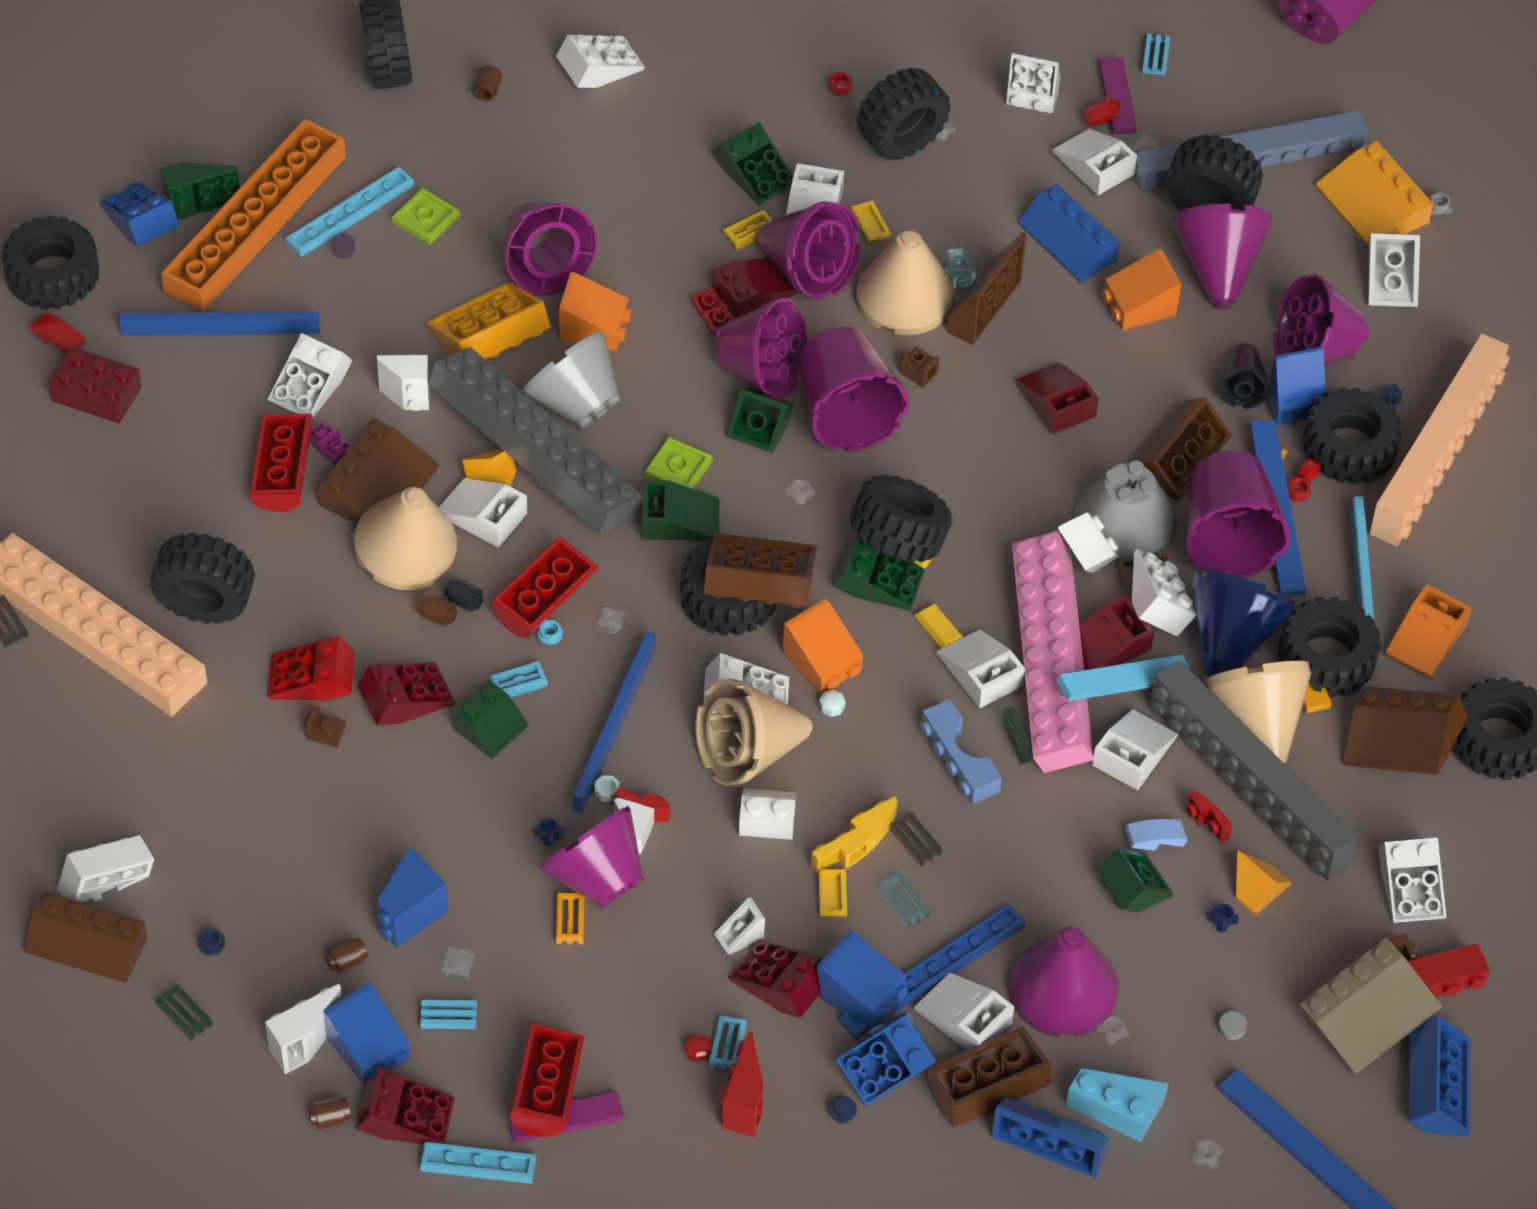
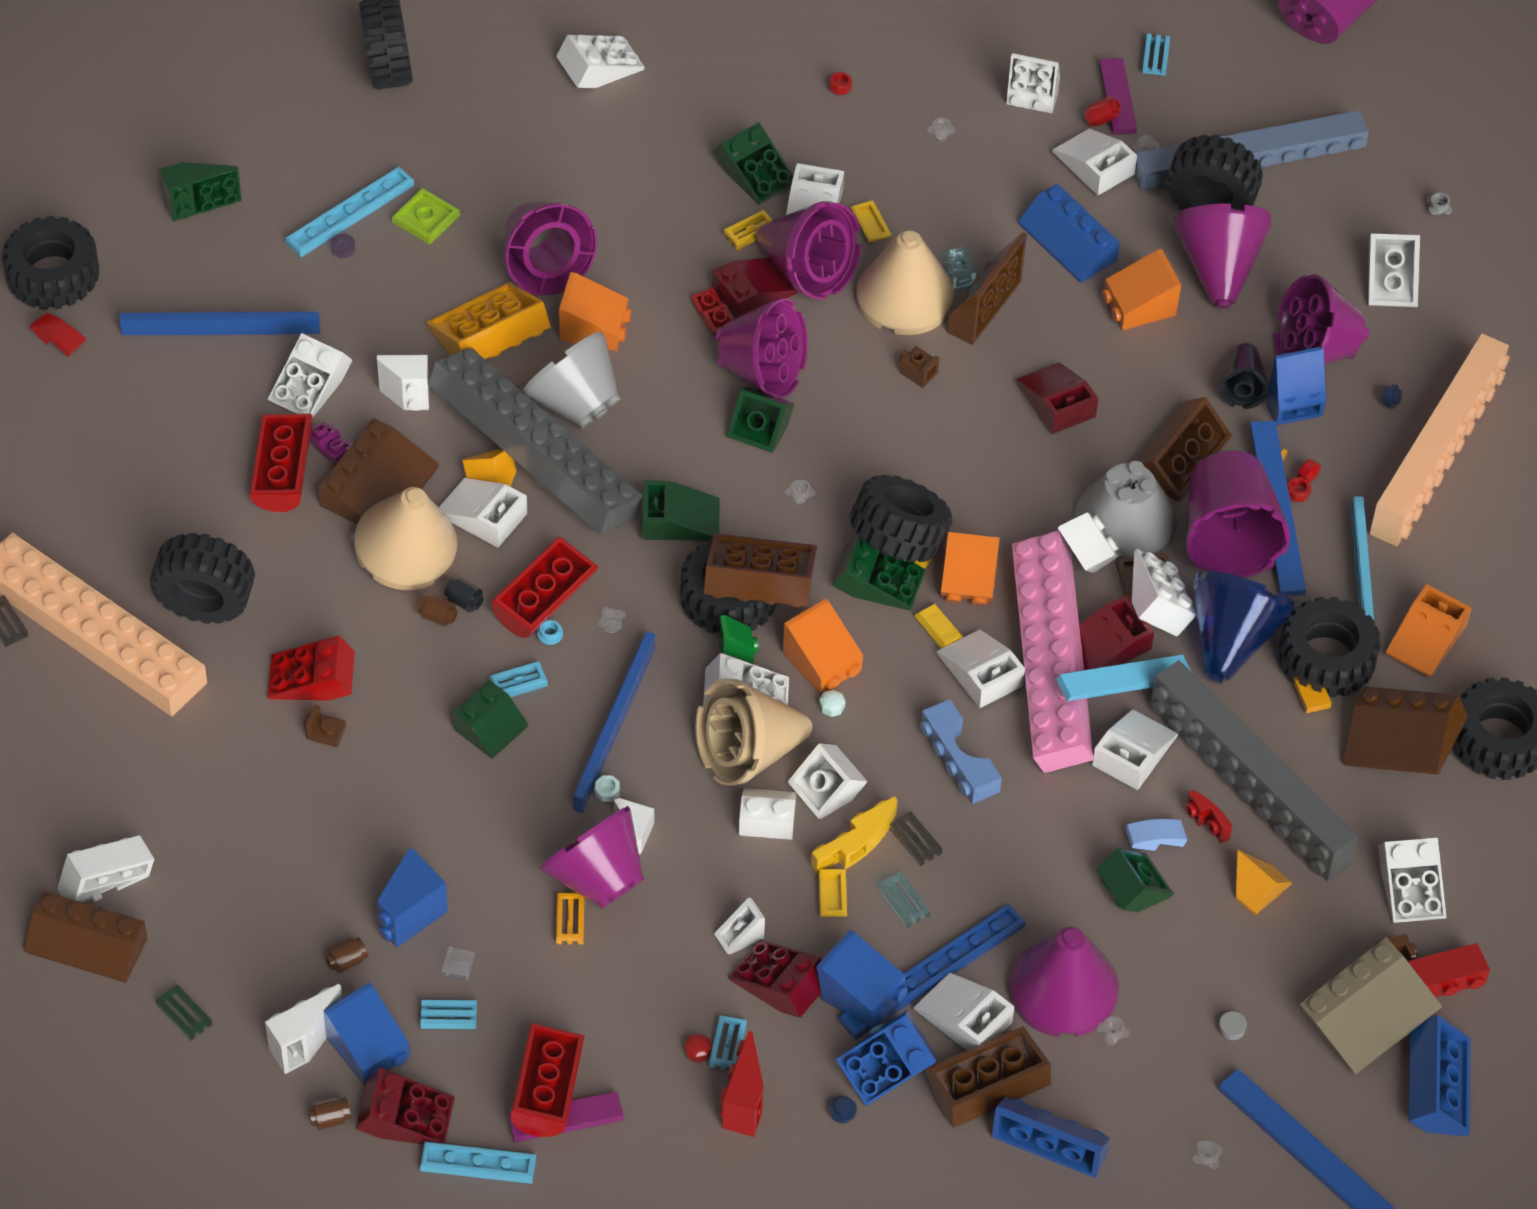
dark red brick [48,346,142,424] -> none
blue slope [99,182,180,247] -> none
orange brick [161,119,346,312] -> none
dark blue plate [198,929,225,955] -> none
dark red slope [357,663,456,725] -> none
reddish brown brick [474,65,503,101] -> none
clear blue plate [533,818,565,846] -> none
red slope [614,787,671,822] -> none
lime tile [644,437,713,489] -> none
magenta cone [798,327,909,452] -> none
black tyre [857,68,950,160] -> none
clear green tile [1002,706,1032,765] -> none
medium azure wedge [1066,1068,1169,1142] -> none
tan cone [1205,661,1311,764] -> none
clear blue plate [1206,903,1239,932] -> none
black tyre [1303,387,1402,484] -> none
light orange slope [1315,141,1433,247] -> none
none -> green slope [719,615,759,663]
none -> white slope [788,743,868,819]
none -> orange slope [941,532,999,606]

